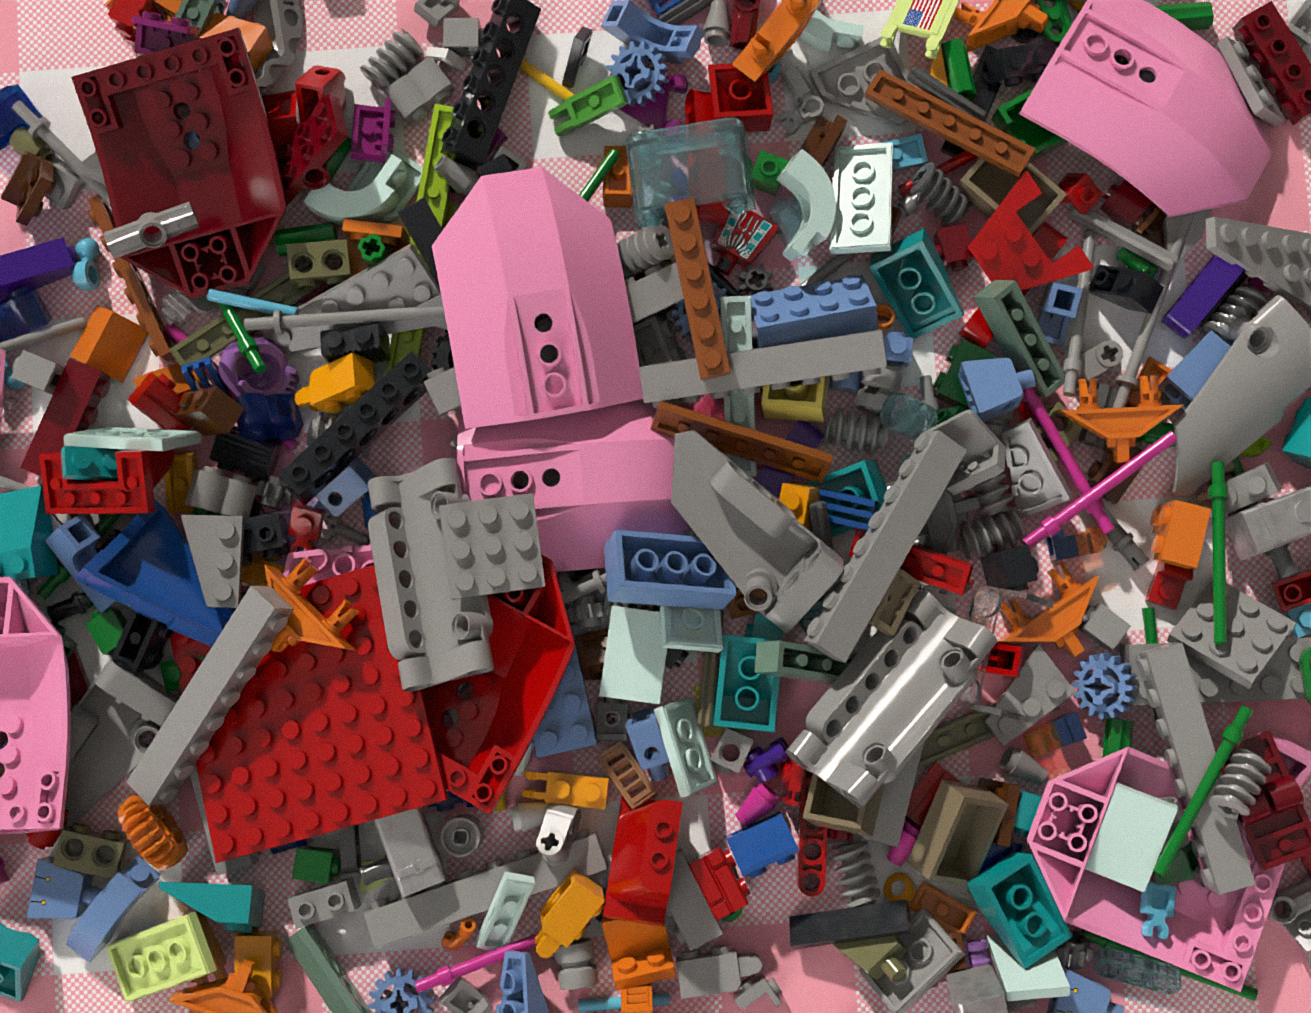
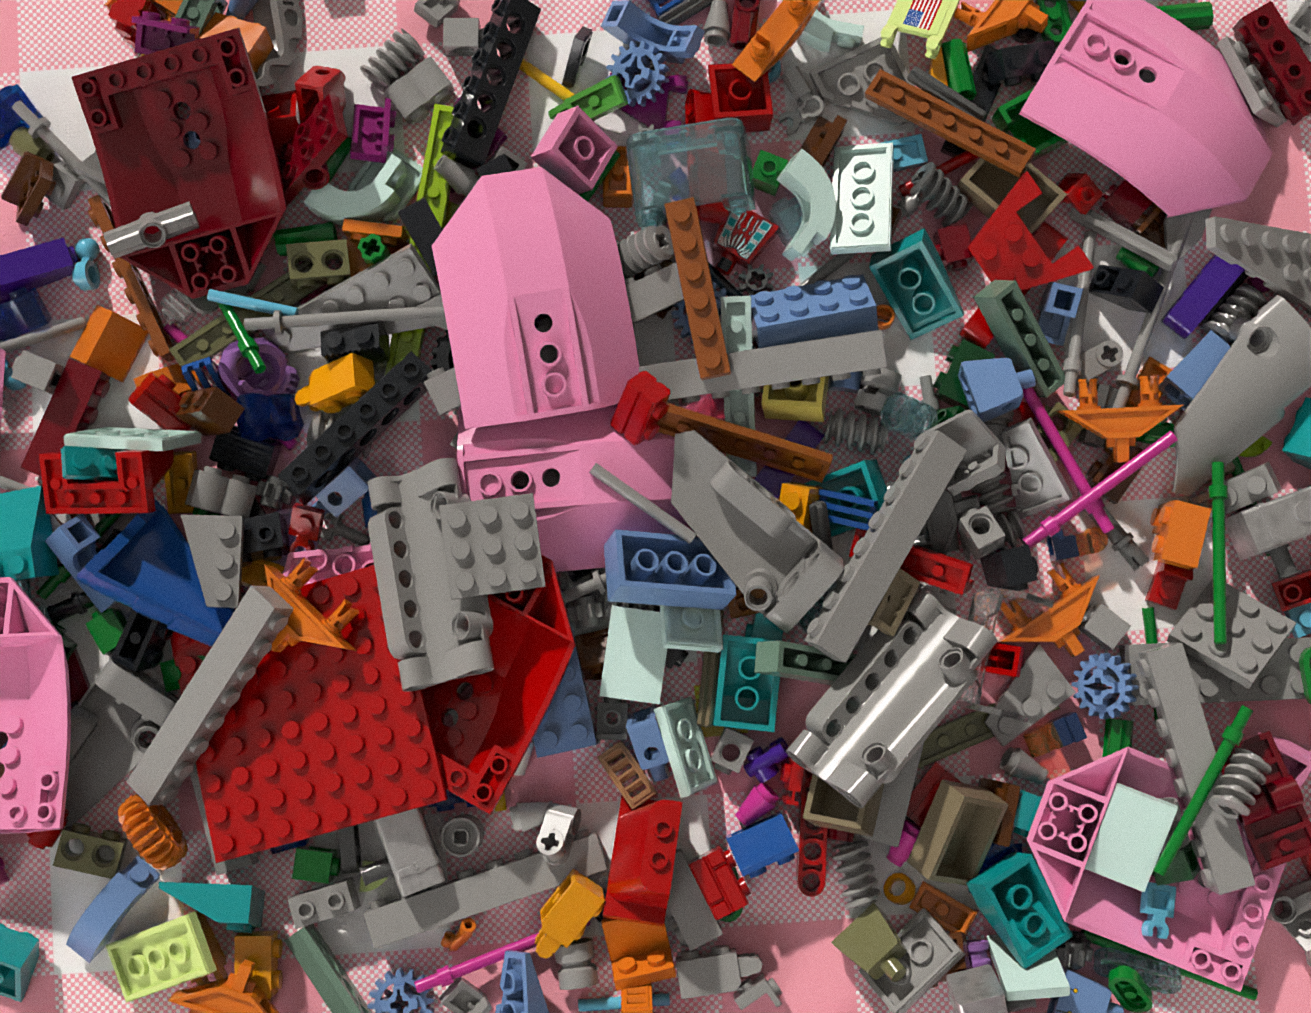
medium blue torso [27,856,103,919] -> none
white tile [425,47,467,71] -> none
light aqua tile [475,872,535,951] -> none
light orange hinge [522,770,610,809] -> none
light grey bracket [633,316,686,367] -> none
black tile [789,900,912,949] -> none
medium blue brick [883,332,913,367] -> none
none -> bright pink brick [531,106,618,194]
none -> light grey bar [589,463,696,544]
none -> red brick [610,371,671,445]
none -> light grey brick [957,505,1005,560]
none -> green plate [1108,965,1152,1013]

